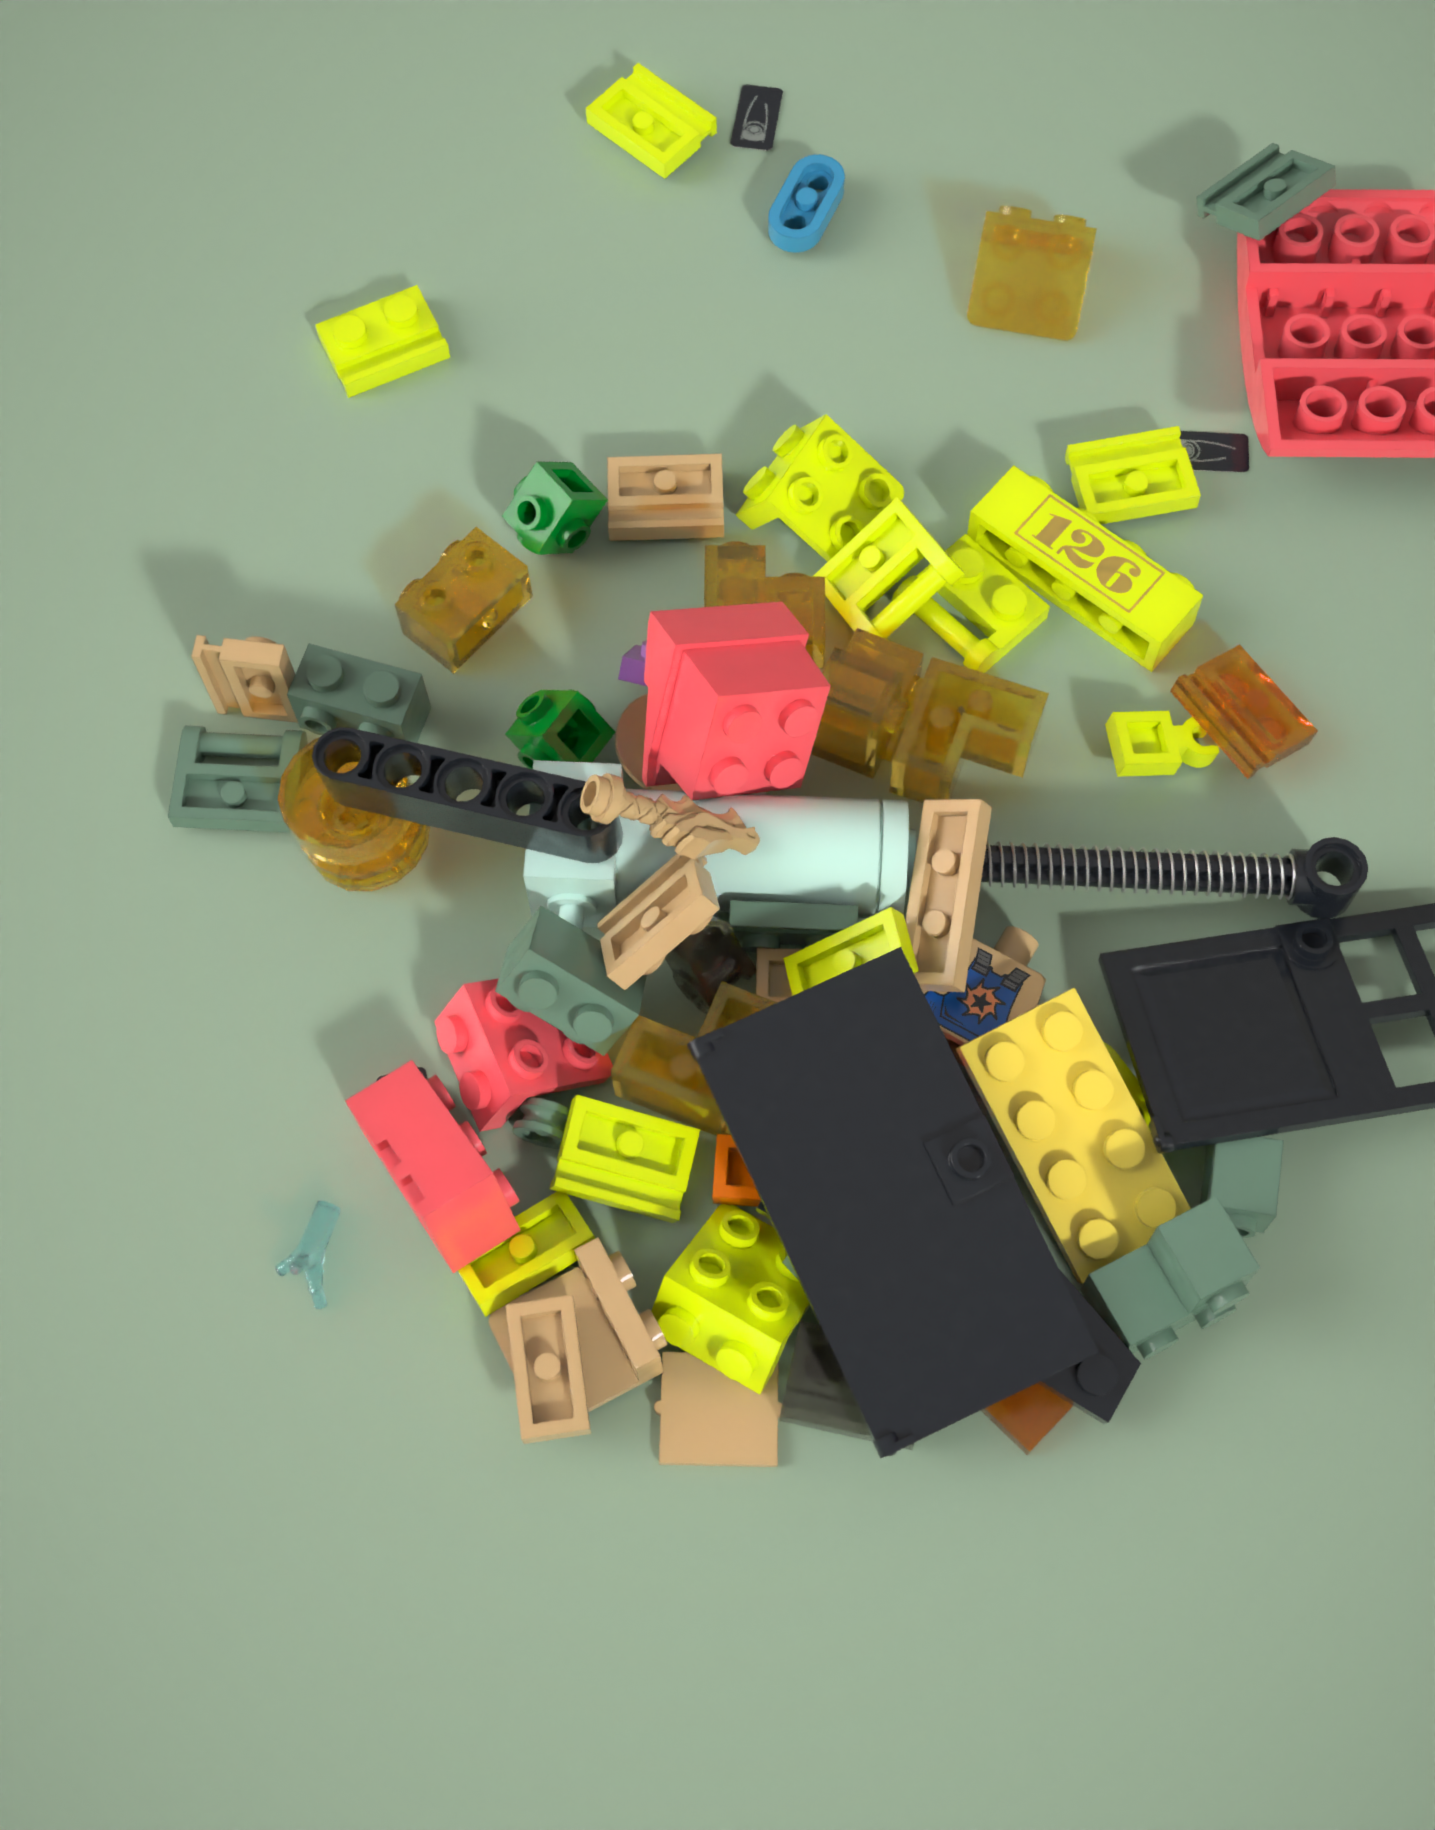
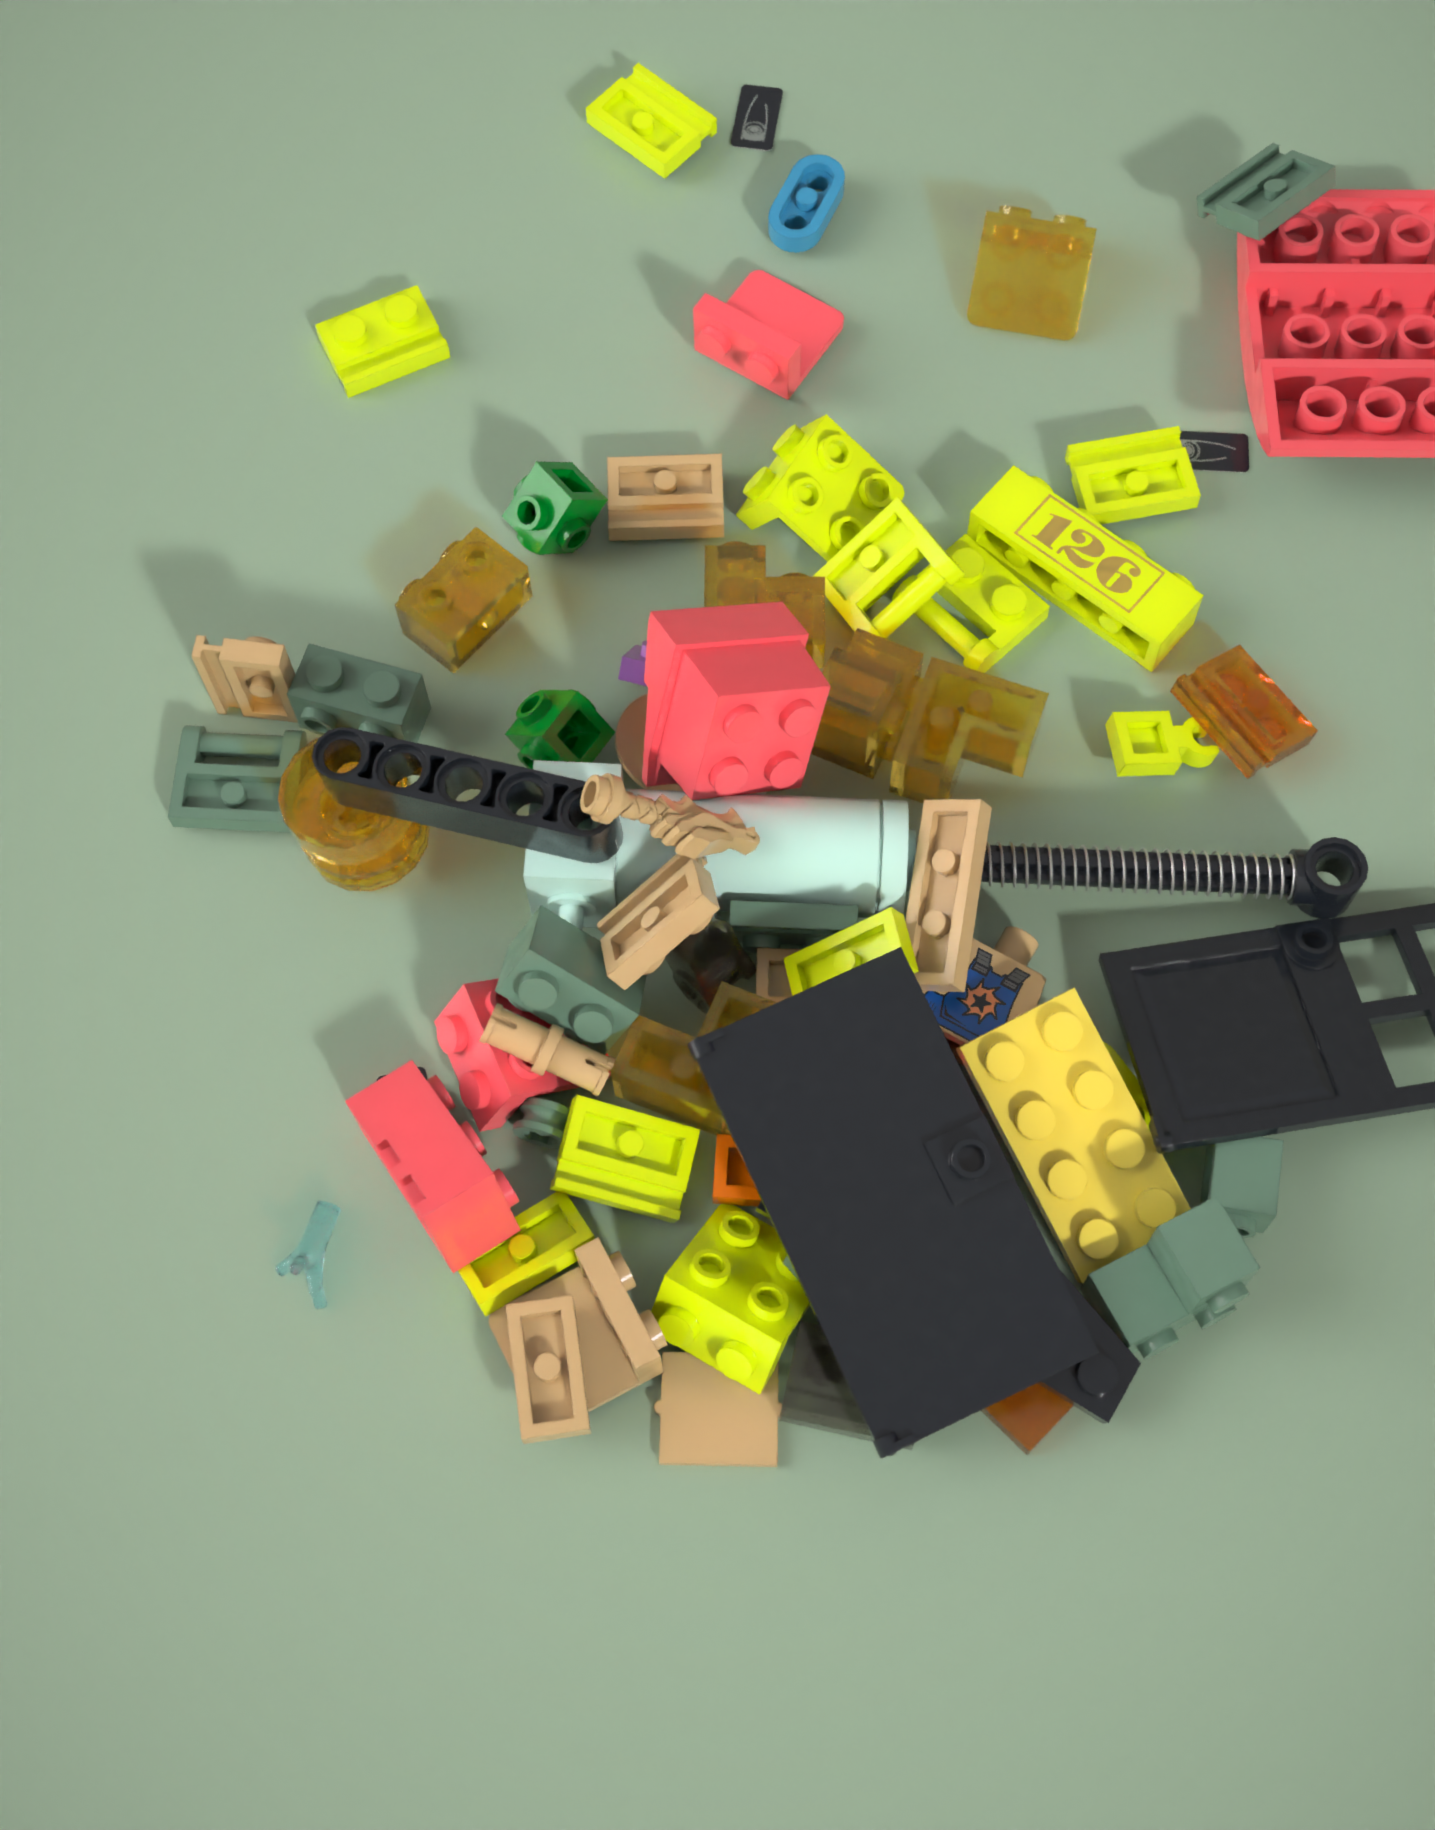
none -> tan pin [479,1003,616,1097]
none -> coral bracket [693,270,844,400]

